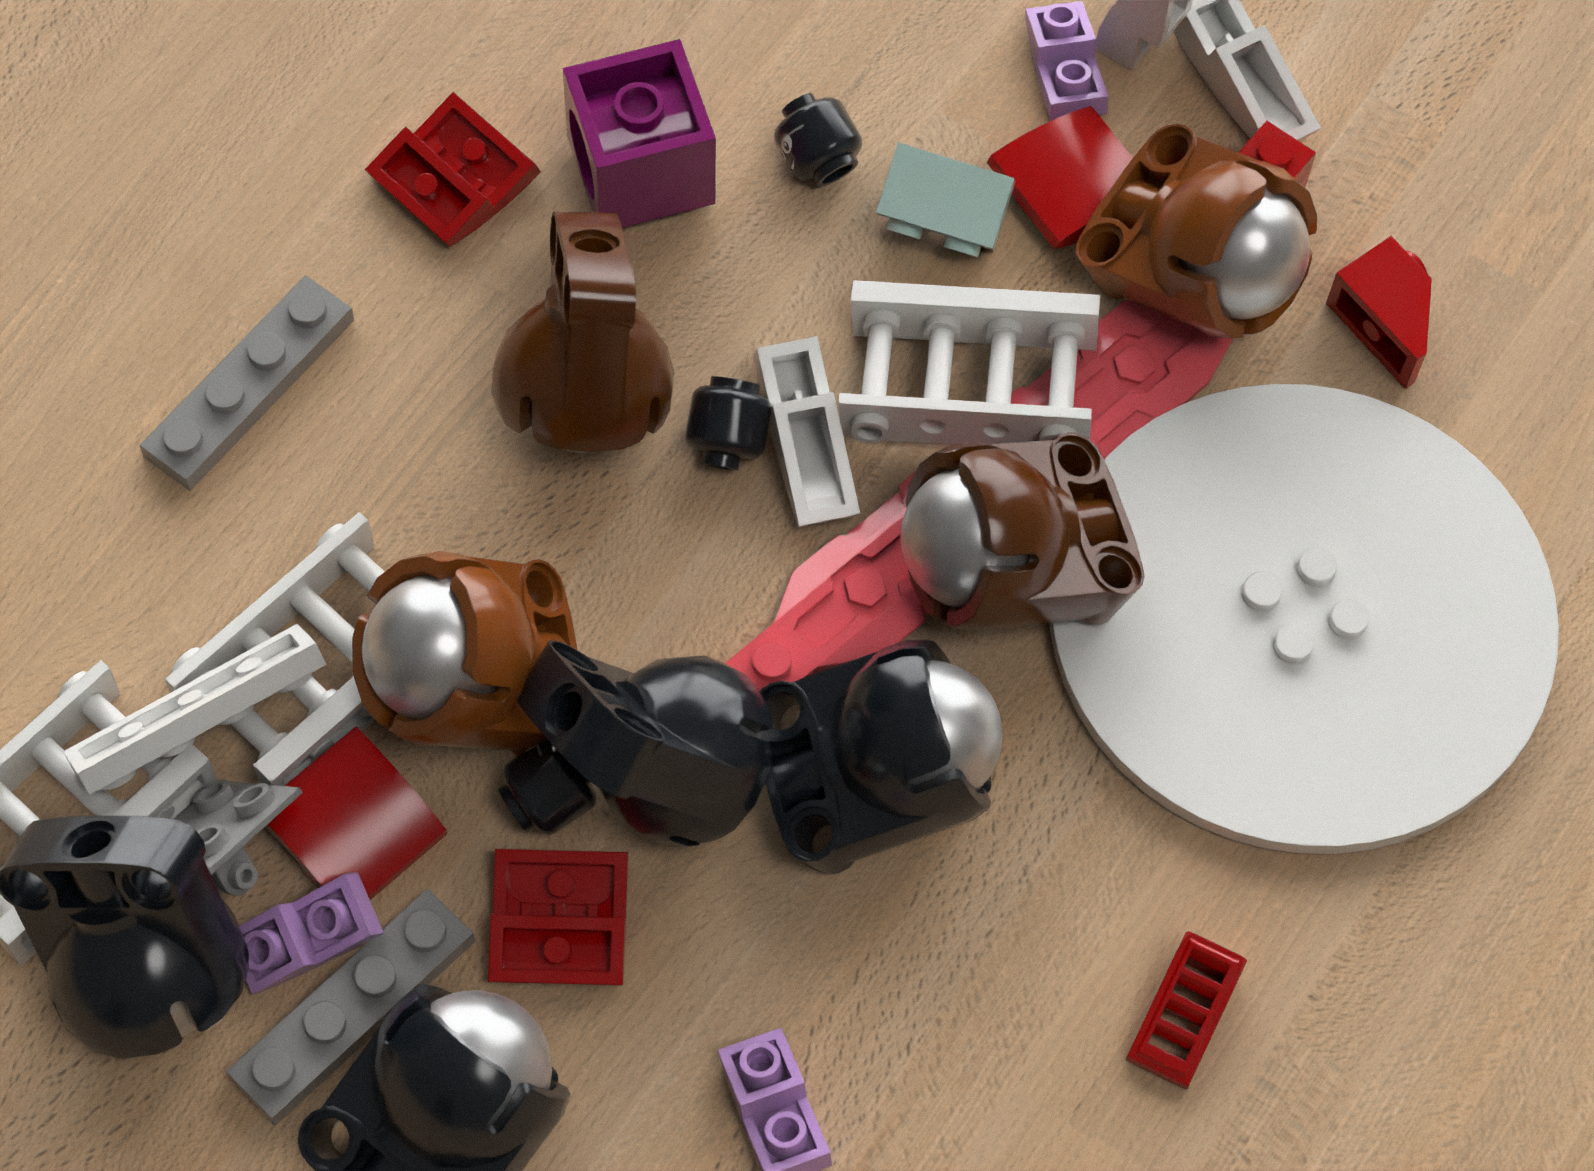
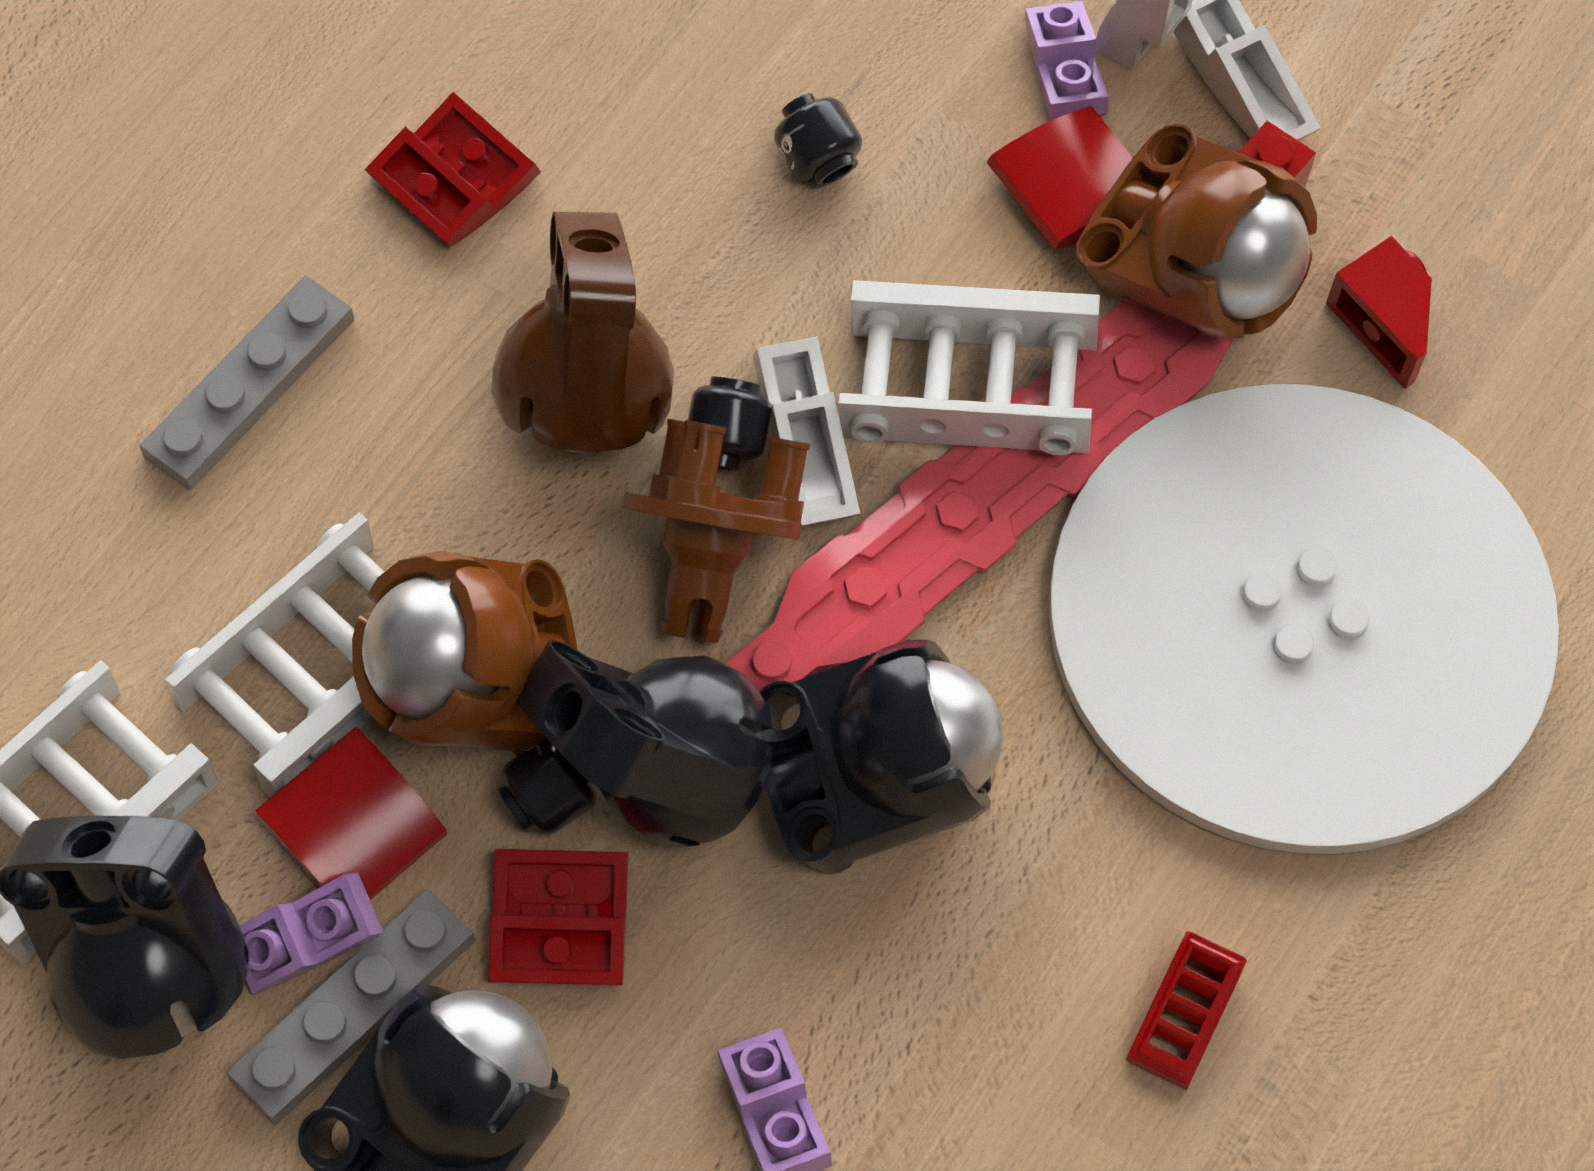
white plate [63,624,327,795] -> none
light grey hinge [176,780,302,896] -> none
magenta brick [562,39,716,228] -> none
light aqua brick [876,142,1016,258] -> none
reddish brown piece [901,432,1145,632] -> none
none -> dark orange piece [622,419,810,643]

